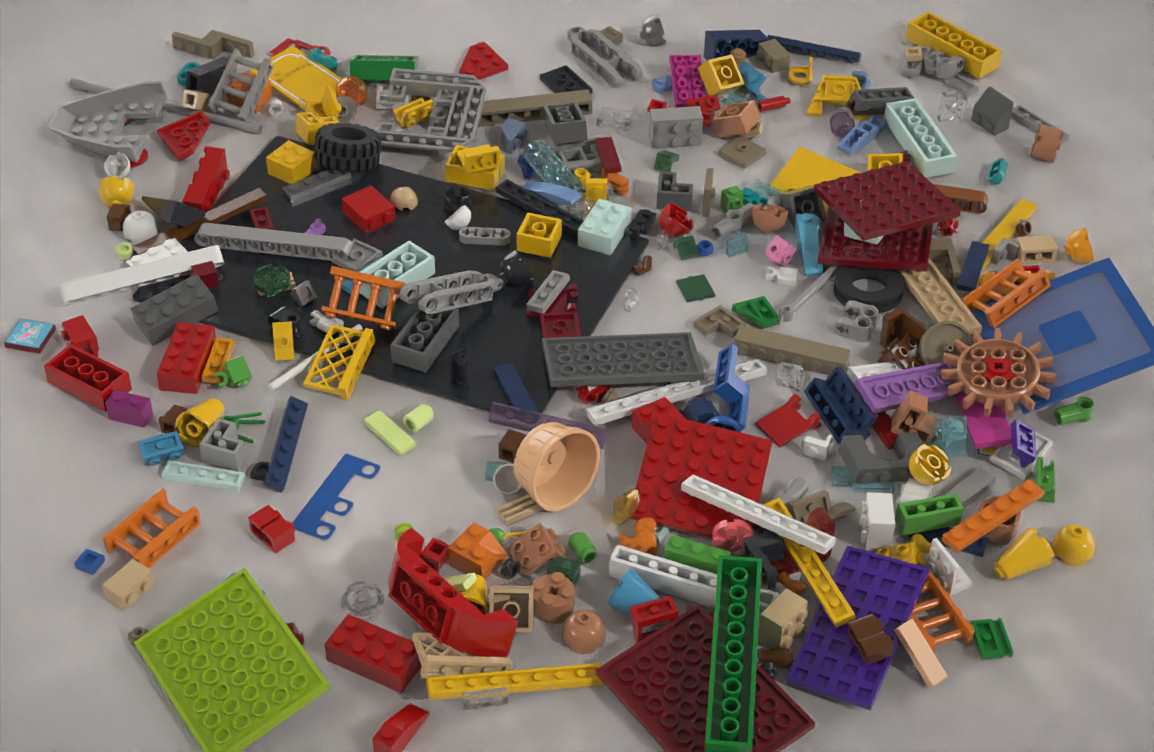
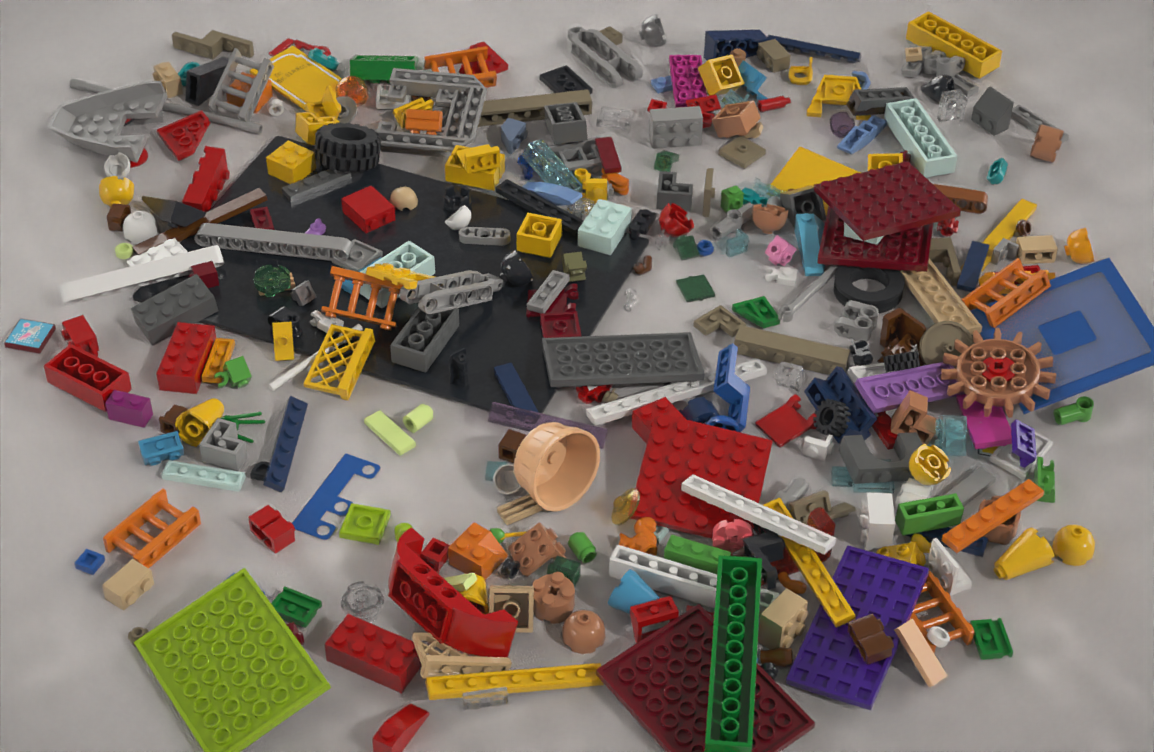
tan brick [182,89,209,110] -> none
none -> tan brick [152,61,183,98]
none -> green plate [271,586,322,628]
none -> lime tile [339,503,391,545]
none -> yellow wing [366,263,439,289]
none -> orange brick [405,109,443,135]
none -> orange fence [424,46,497,88]
none -> olive brick [562,252,587,282]
none -> black tyre [813,399,850,437]
none -> black hinge [849,338,873,366]
none -> black tyre [883,351,920,372]
none -> black piece [921,75,955,103]
none -> white tile [927,626,950,648]

